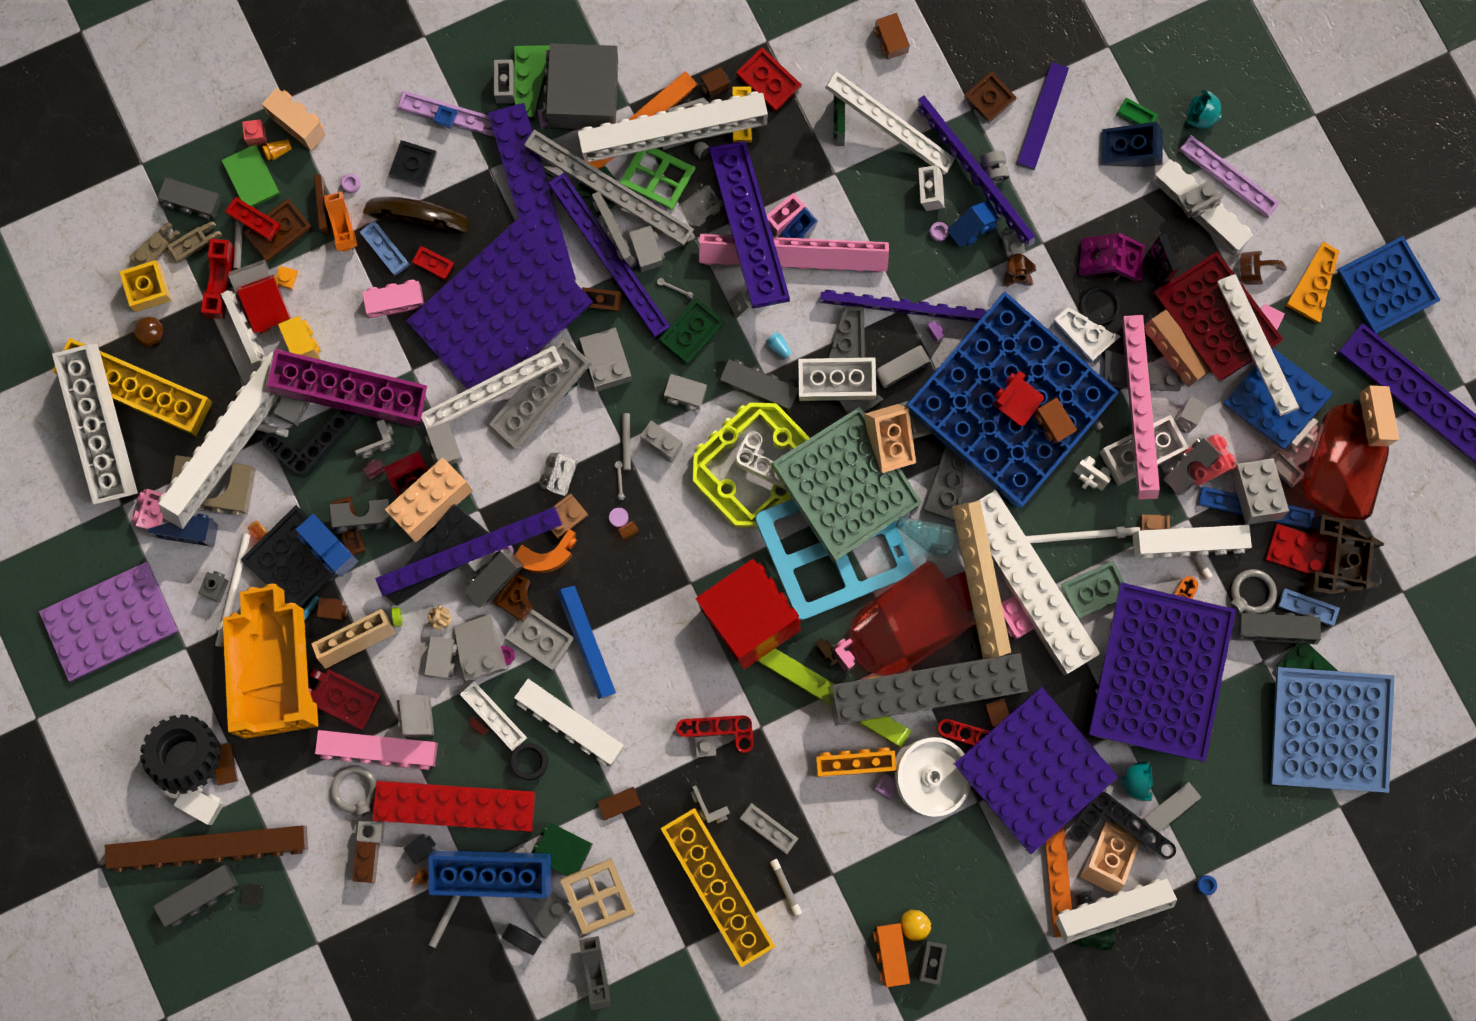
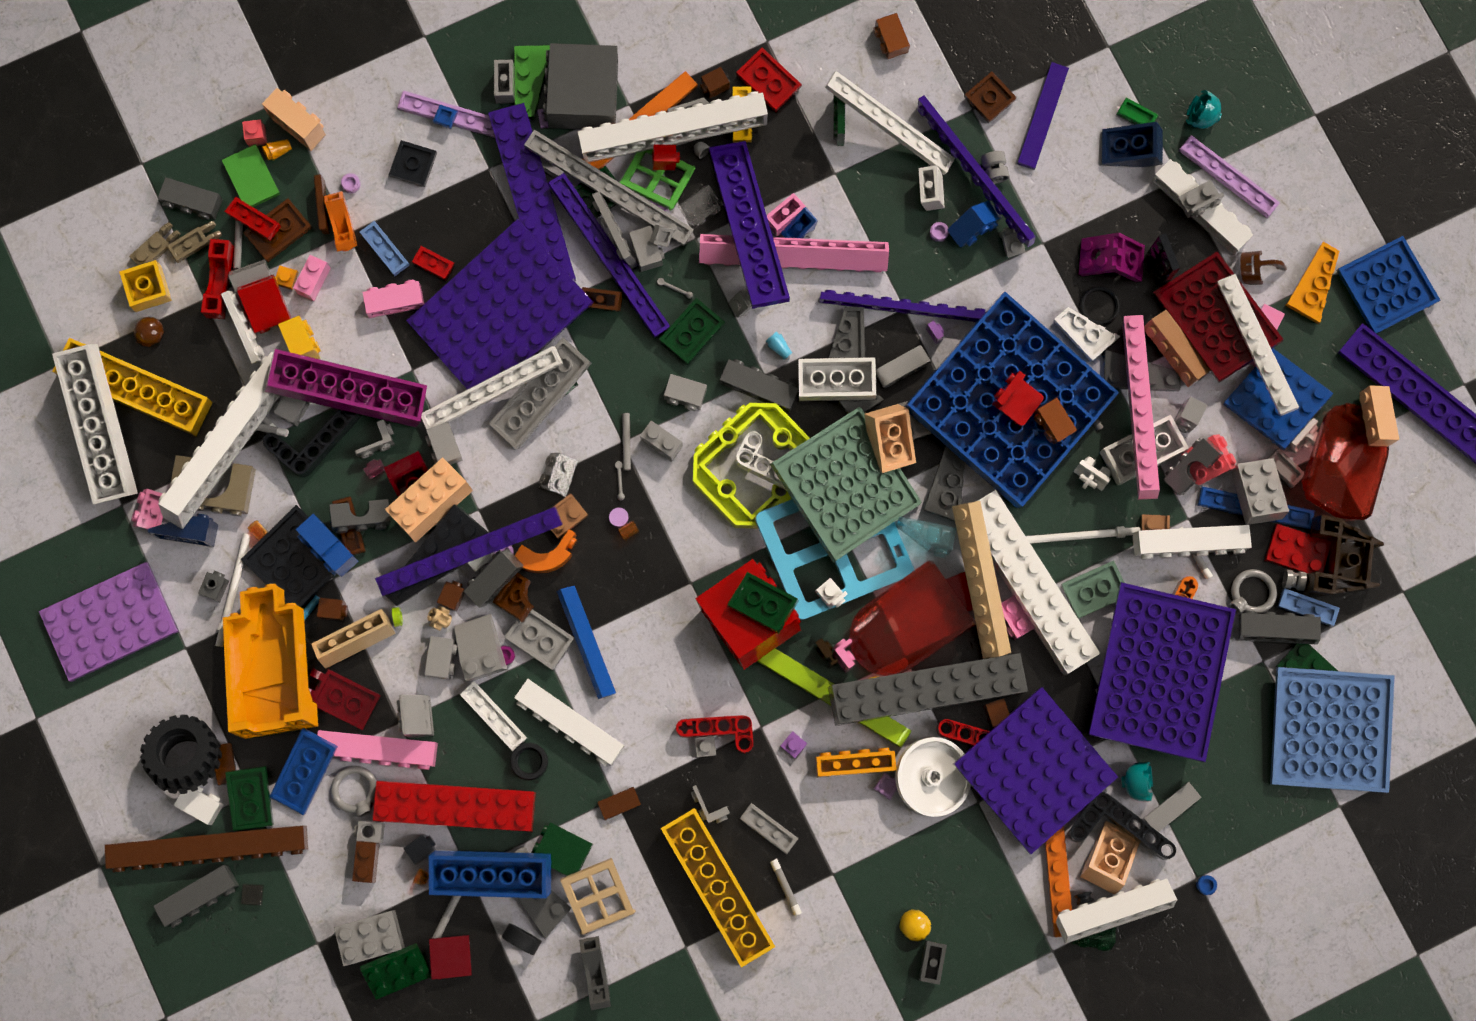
dark brown brick [363,197,468,235] -> none
clear red tile [469,717,490,736] -> none
light grey slope [579,327,632,392] -> none
orange brick [873,923,910,987] -> none
reddish brown brick [1003,253,1036,287] -> none
none -> dark green plate [225,766,274,831]
none -> blue tile [270,728,338,815]
none -> bright pink brick [293,255,331,301]
none -> light grey brick [334,910,405,966]
none -> dark green plate [360,943,431,1000]
none -> dark red tile [429,935,472,979]
none -> reddish brown brick [437,580,465,612]
none -> light grey plate [649,224,674,247]
none -> red brick [652,144,680,170]
none -> dark green plate [727,572,799,634]
none -> medium lavender plate [780,731,807,759]
none -> white bracket [815,578,847,609]
none -> light grey wheel [1282,569,1307,591]

